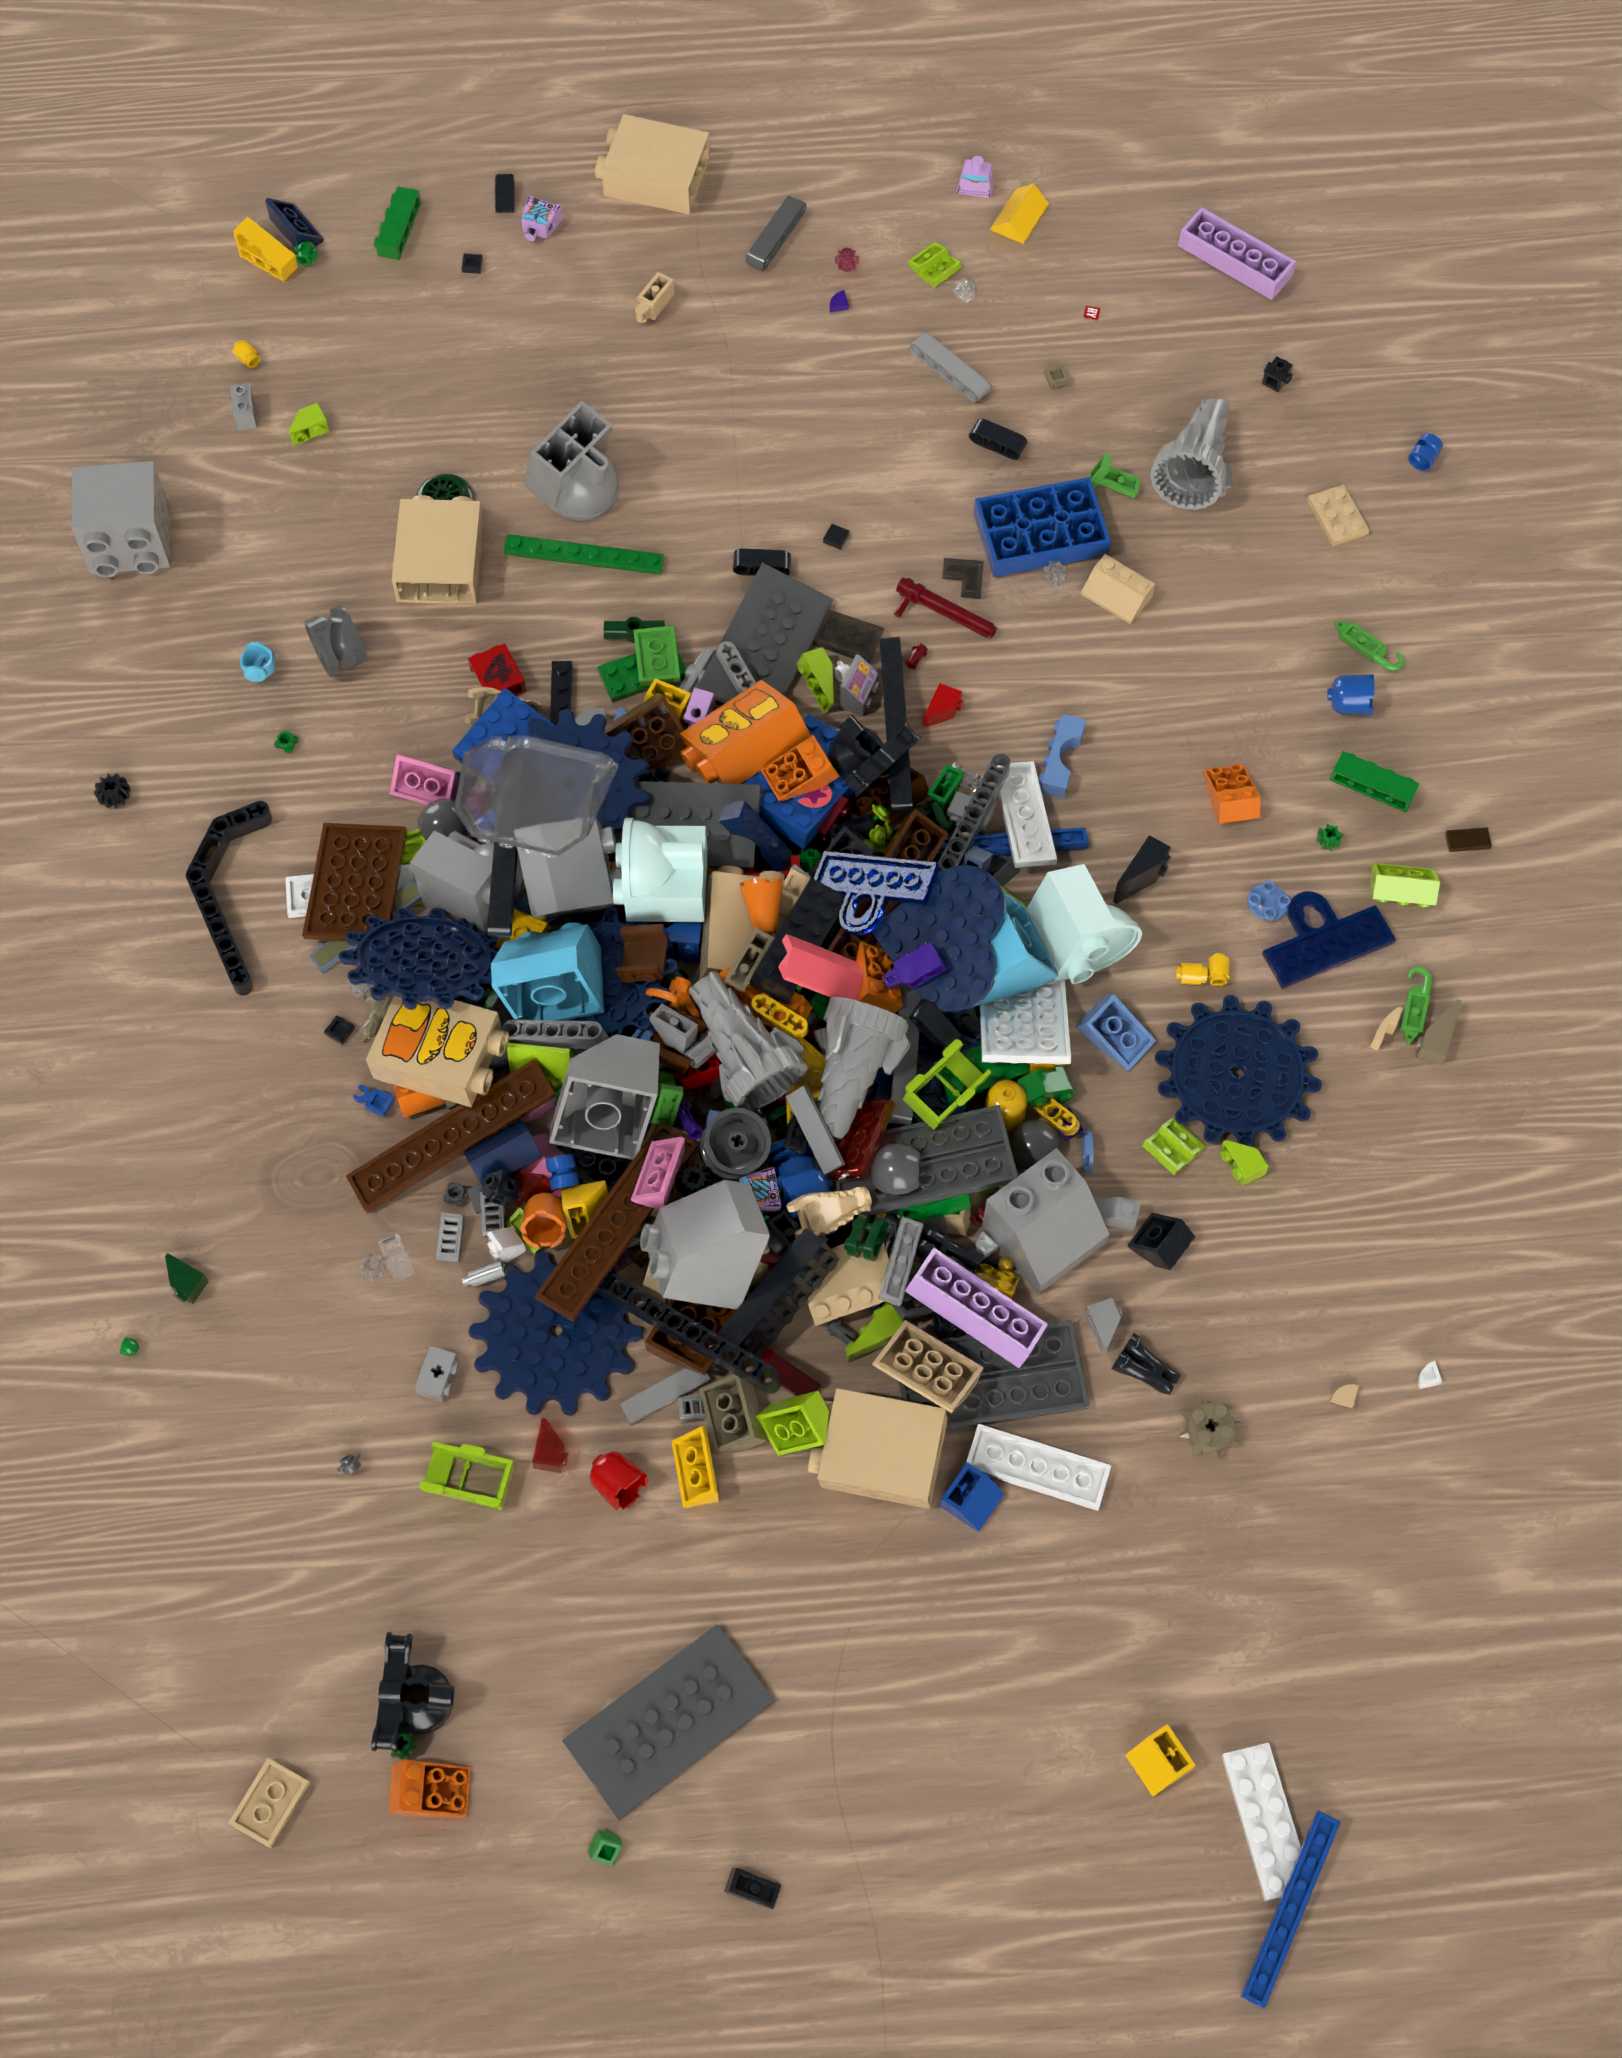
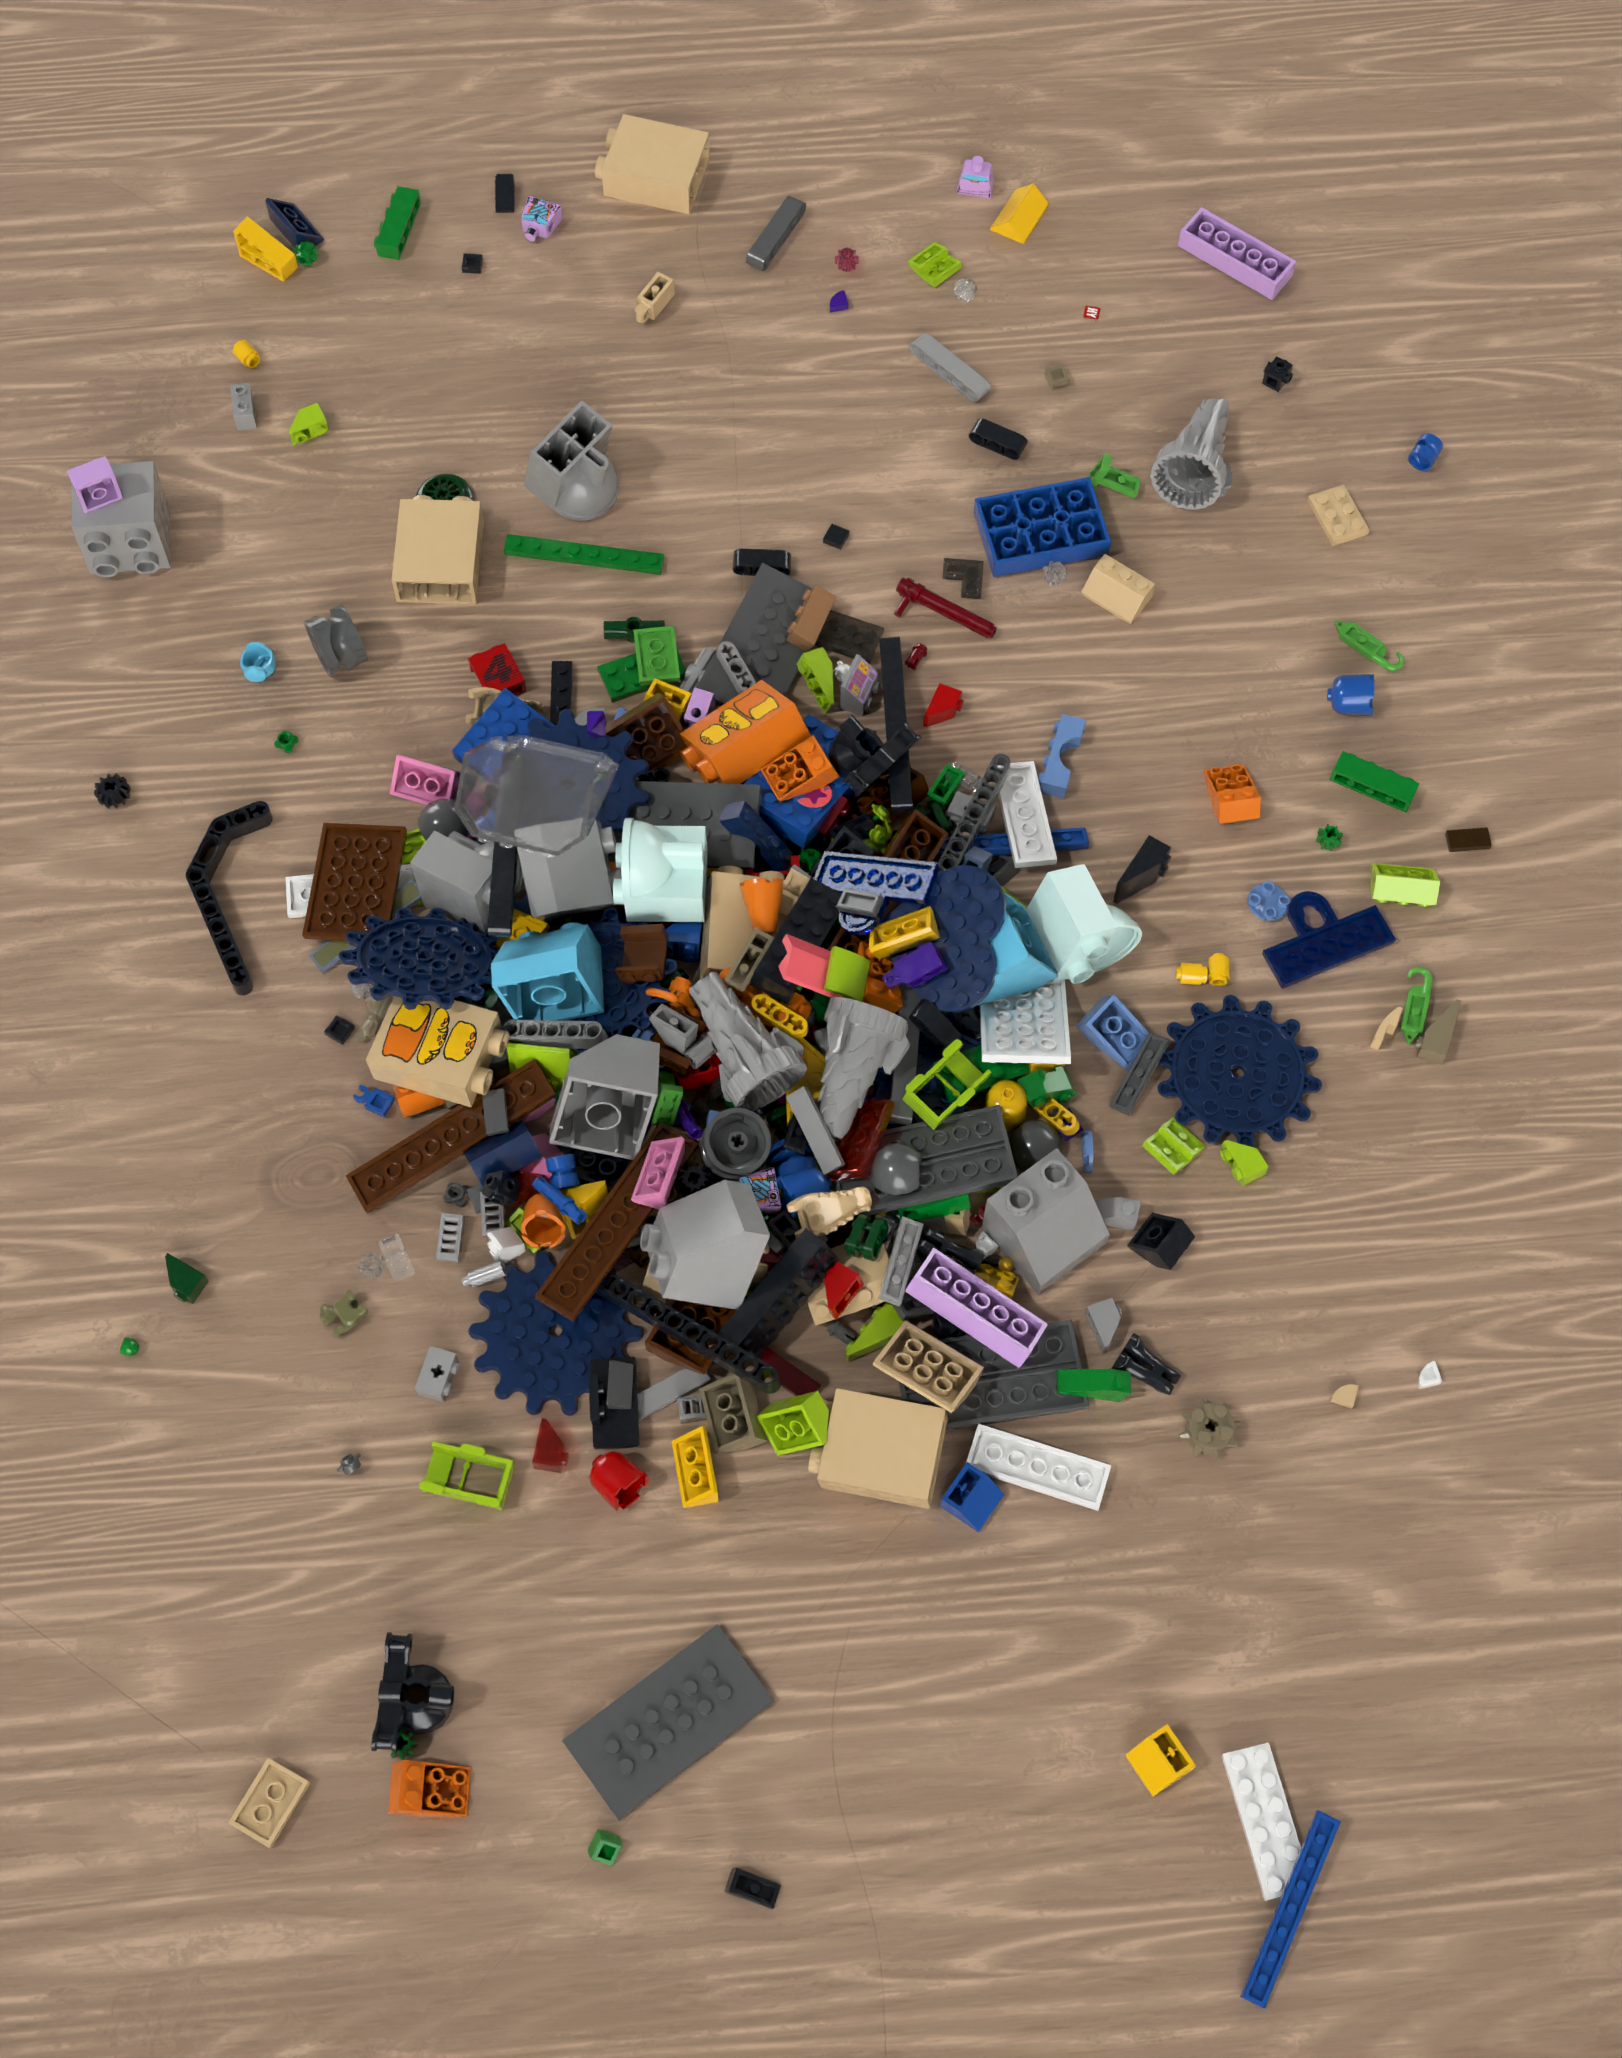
none -> lavender brick [67,456,123,513]
none -> olive animal [319,1290,368,1338]
none -> dark grey tile [482,1088,510,1136]
none -> blue pin [533,1176,587,1224]
none -> dark purple slope [587,711,606,738]
none -> black bracket [588,1357,640,1449]
none -> dark grey slope [607,1360,634,1409]
none -> medium nougat brick [786,585,837,652]
none -> lime slope [824,946,870,1002]
none -> red slope [824,1261,864,1320]
none -> tile [836,888,884,917]
none -> yellow slope [869,906,940,959]
none -> green slope [1056,1369,1131,1402]
none -> dark grey tile [1110,1032,1170,1116]

